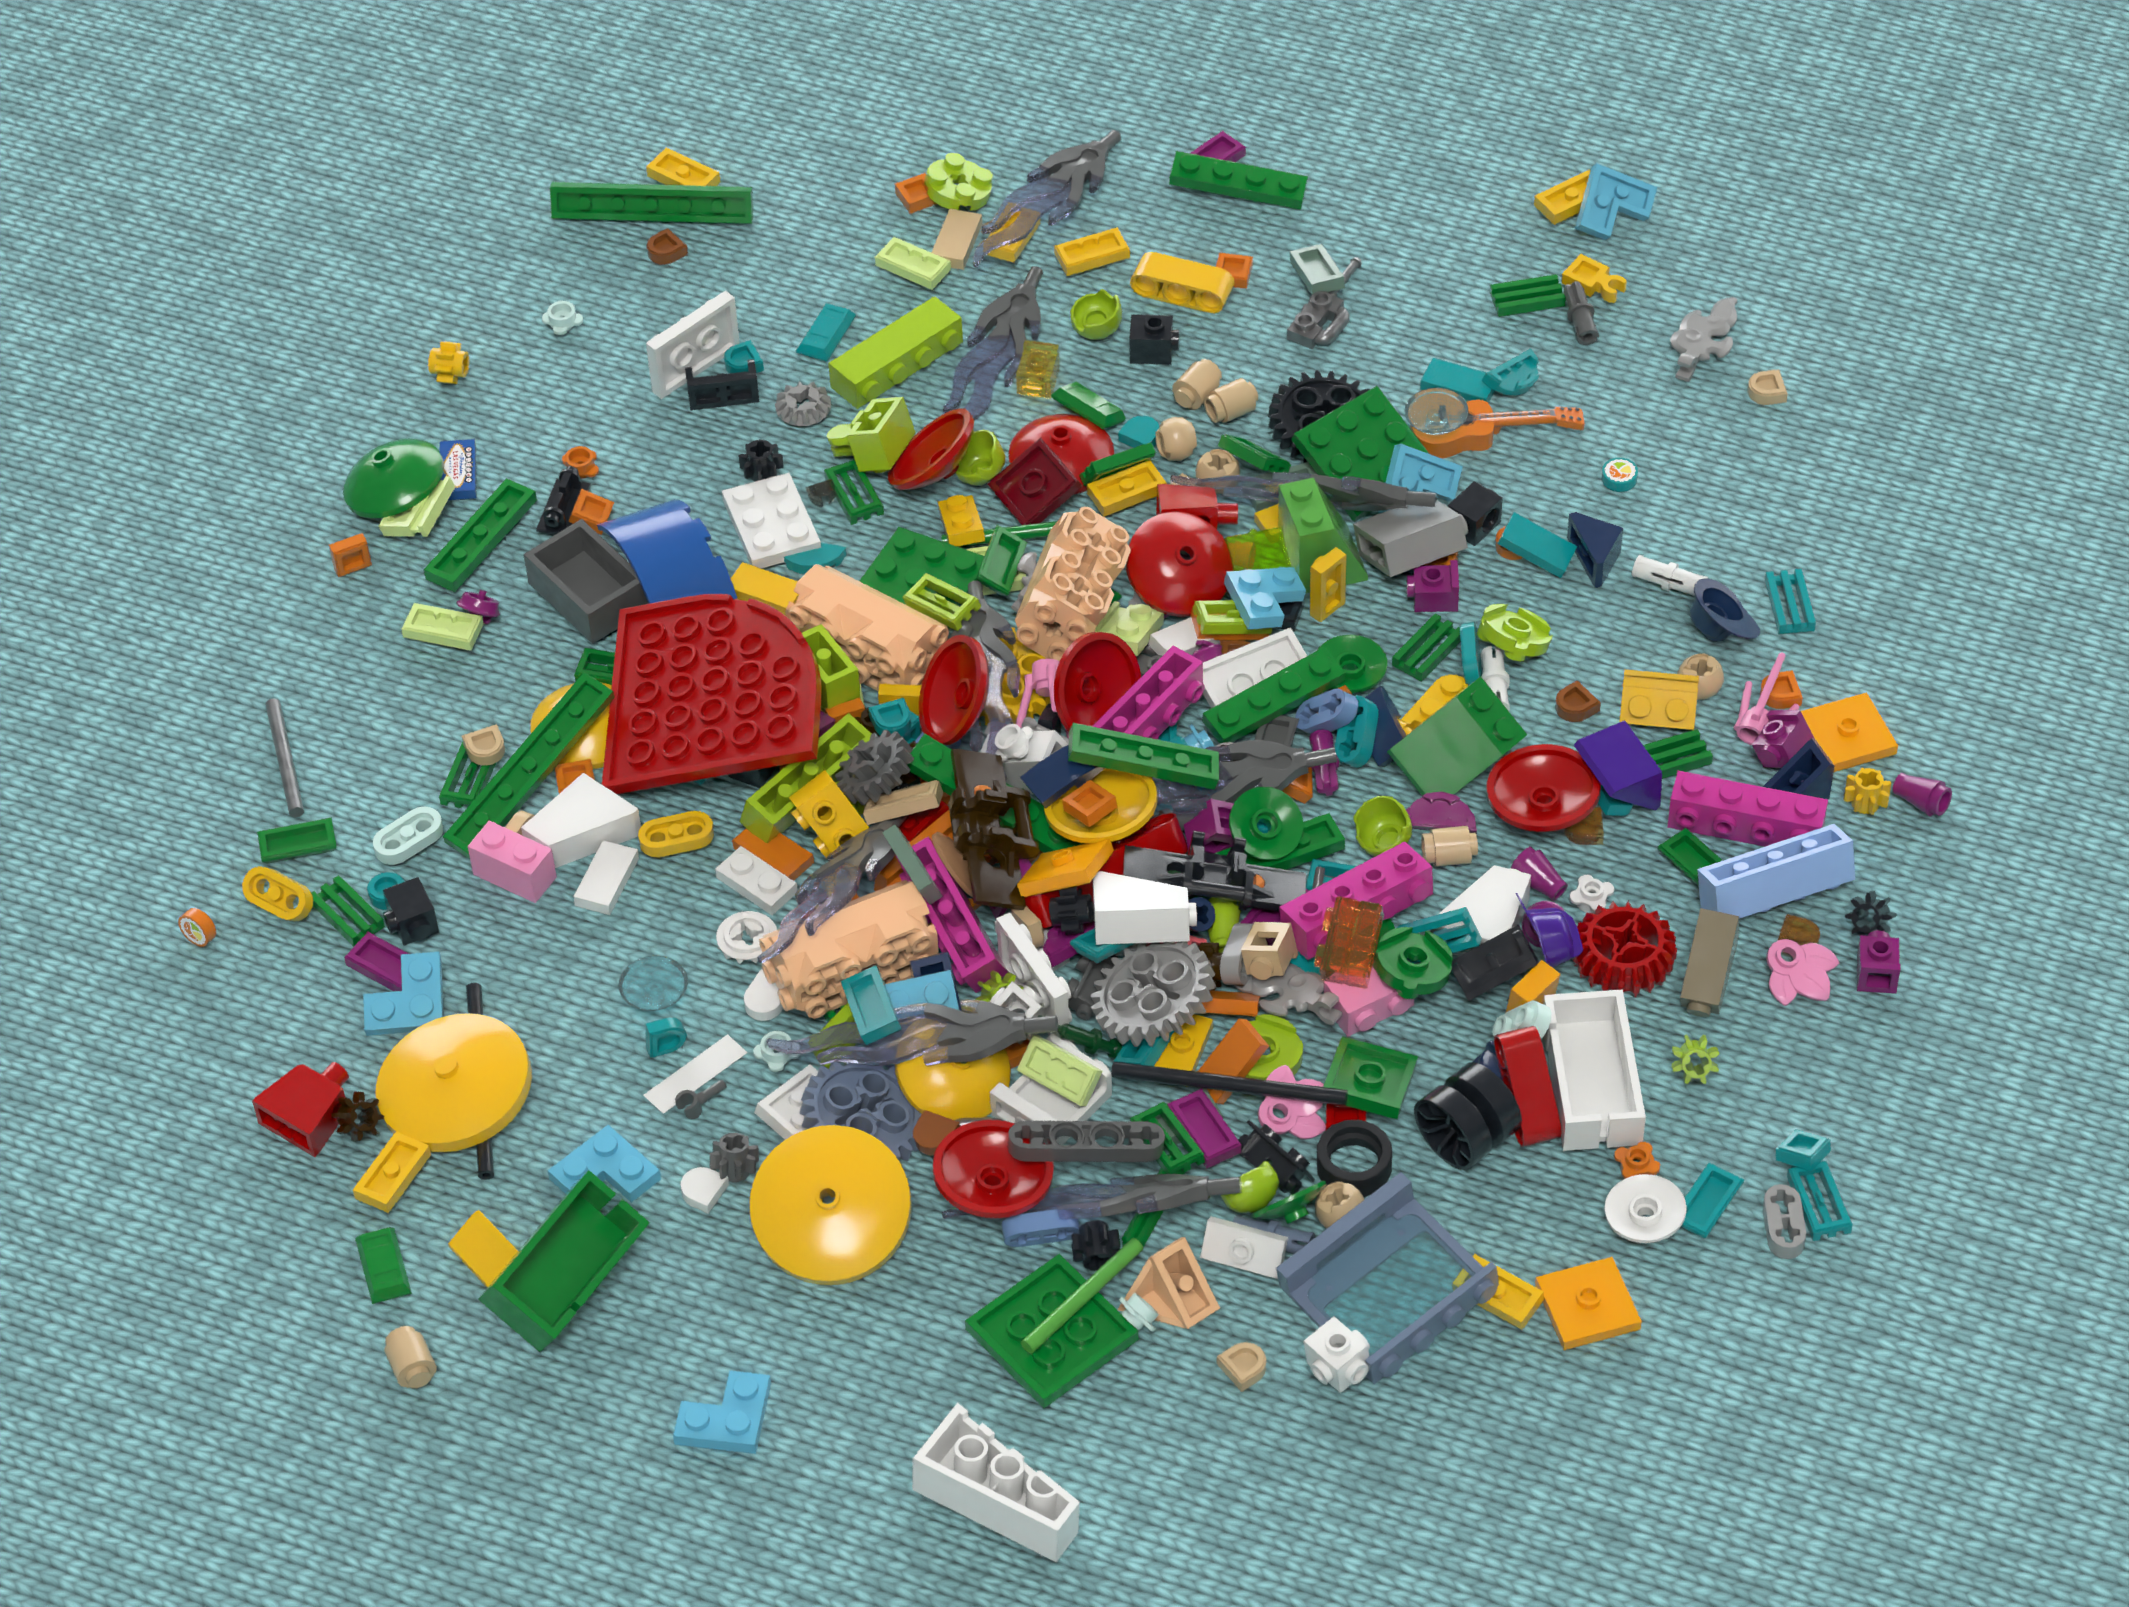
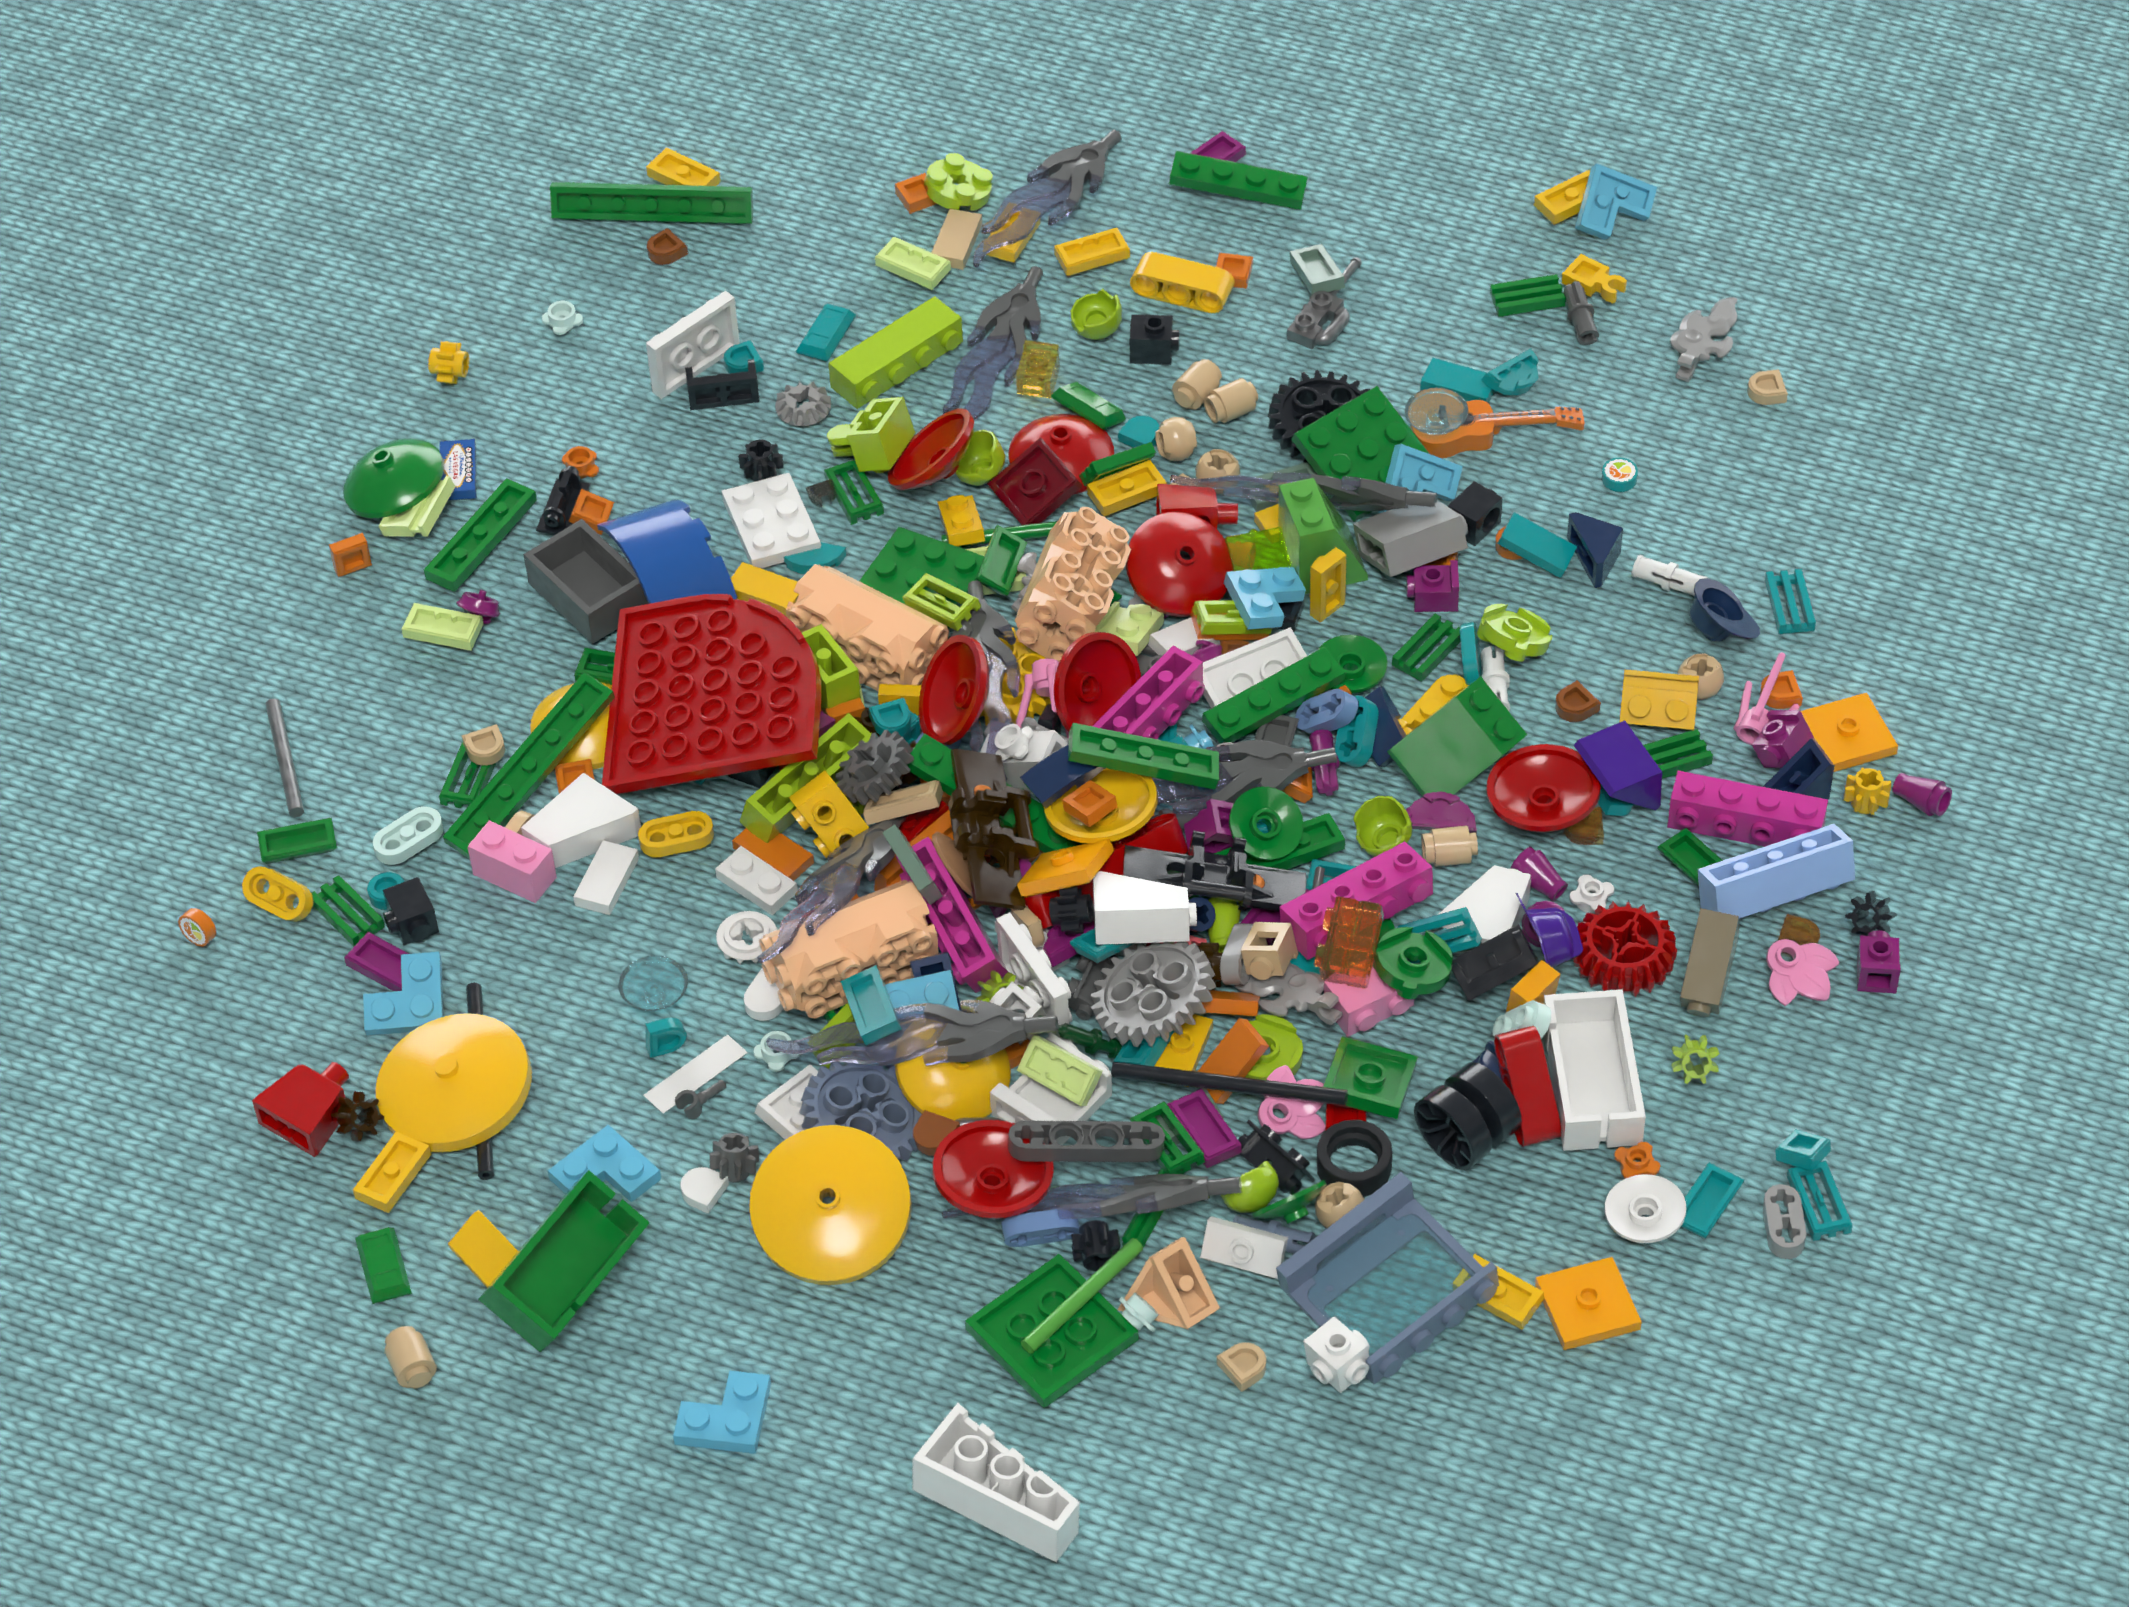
green tile [1218,434,1291,476] -> none

